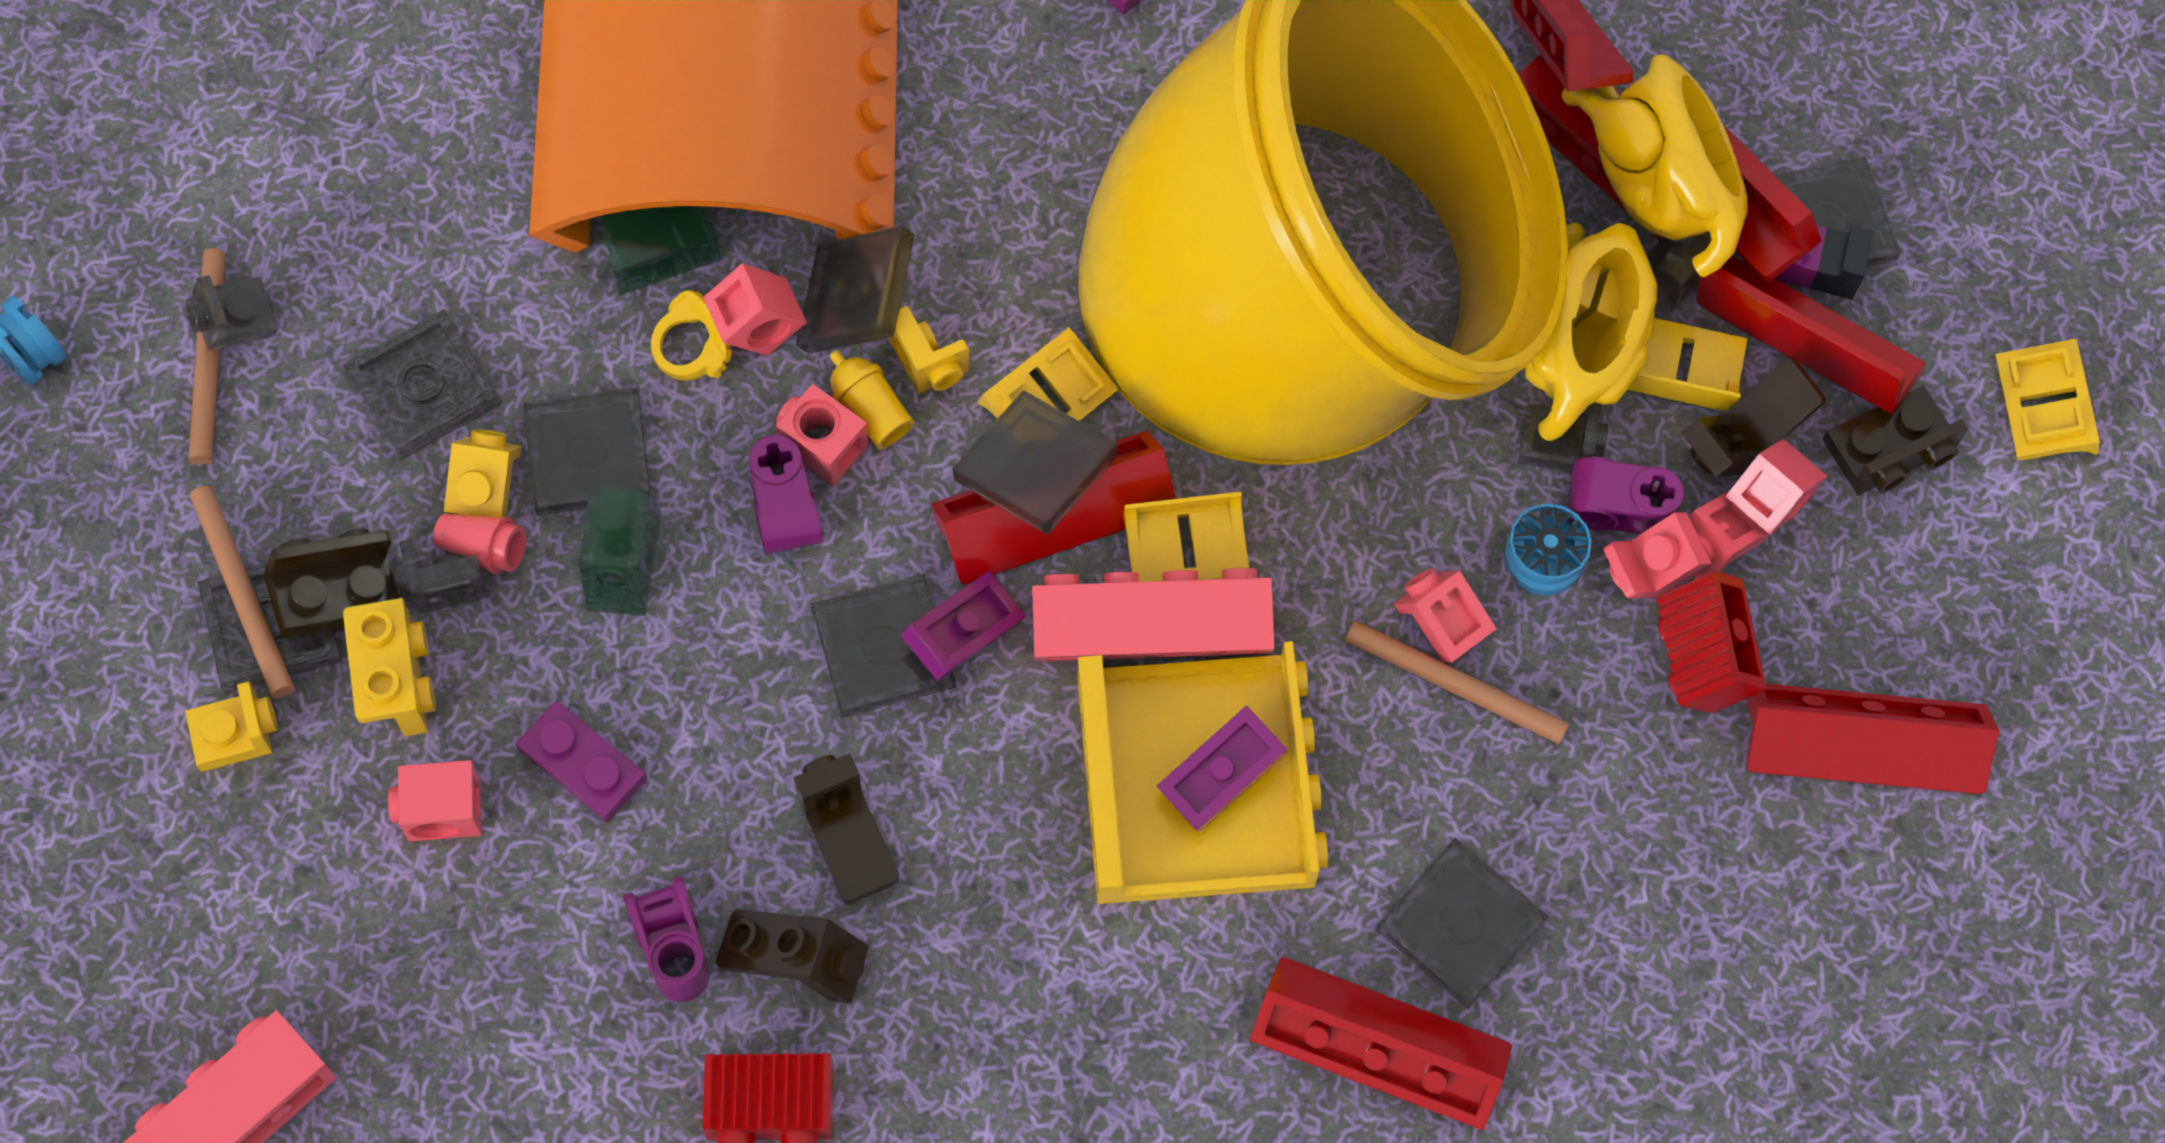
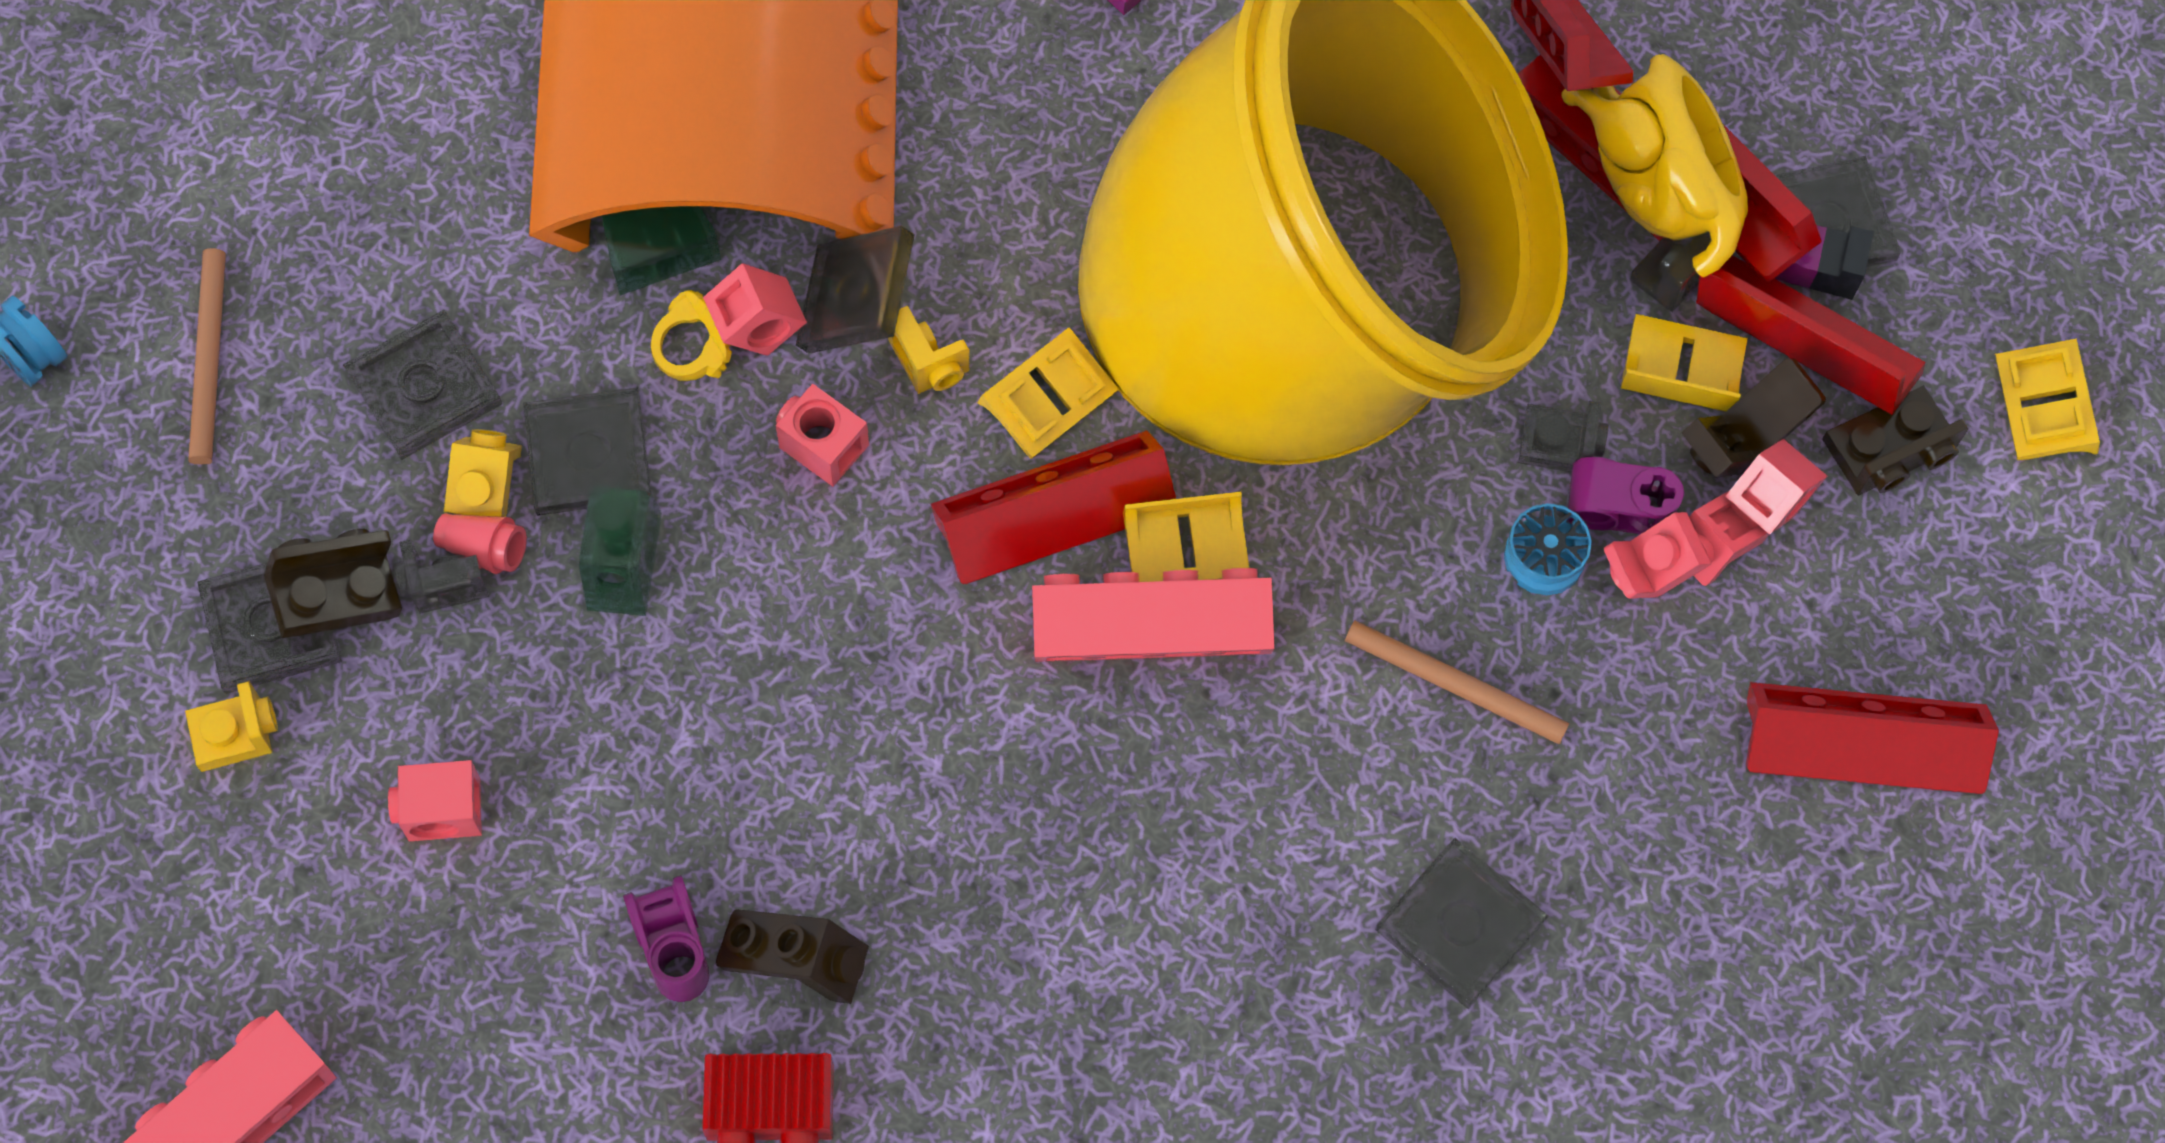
clear smoke bracket [186,275,278,351] -> none
nougat bar [189,485,295,699] -> none
yellow bracket [343,598,436,737] -> none
magenta plate [515,700,647,823] -> none
magenta piece [749,435,823,555] -> none
dark brown bracket [793,753,899,904] -> none
clear smoke tile [811,574,956,718] -> none
yellow piece [829,350,915,450] -> none
magenta plate [901,570,1026,681] -> none
clear smoke tile [952,390,1118,535] -> none
yellow panel [1077,641,1328,904] -> none
magenta plate [1157,705,1288,834] -> none
red panel [1249,957,1512,1130] -> none
coral bracket [1393,568,1497,663] -> none
yellow piece [1525,222,1657,441] -> none
red brick [1656,571,1767,713] -> none

